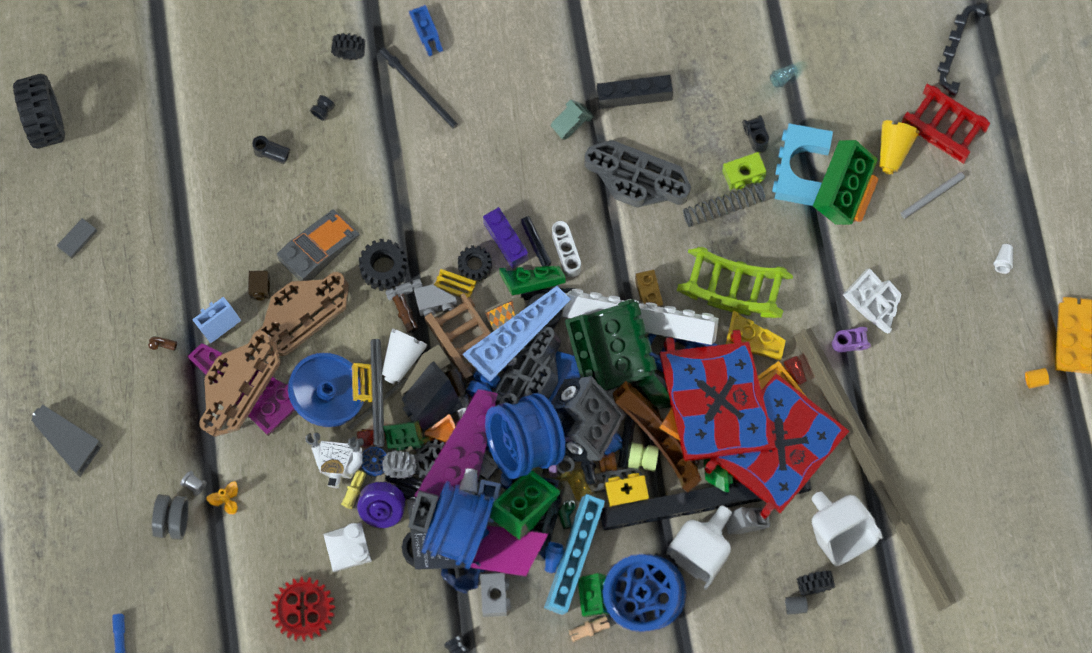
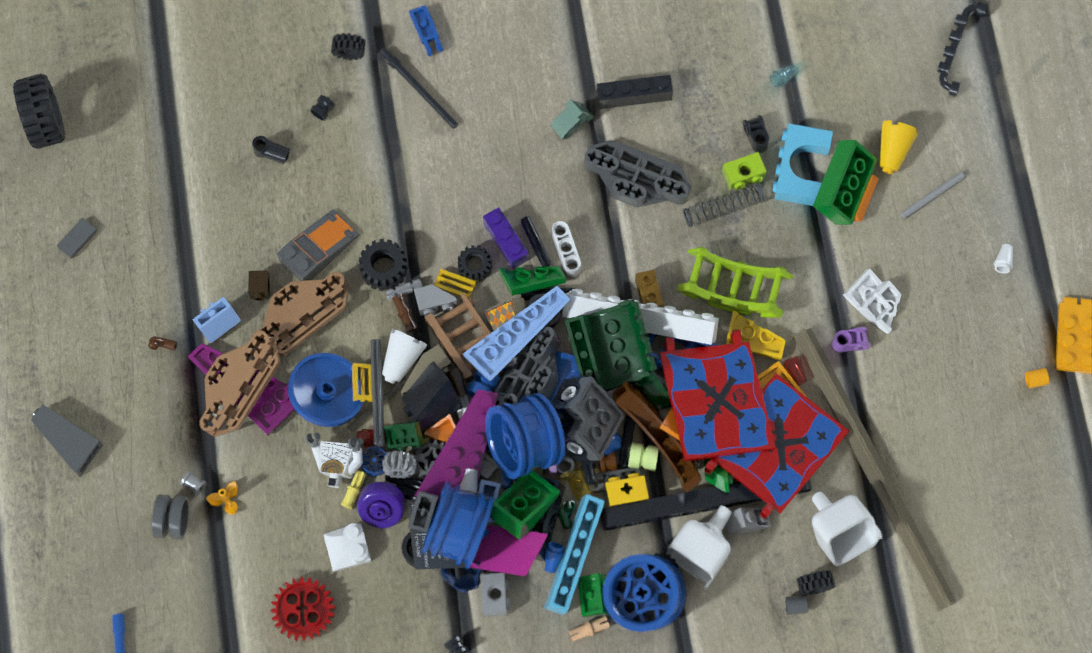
red fence [901,83,991,164] -> none

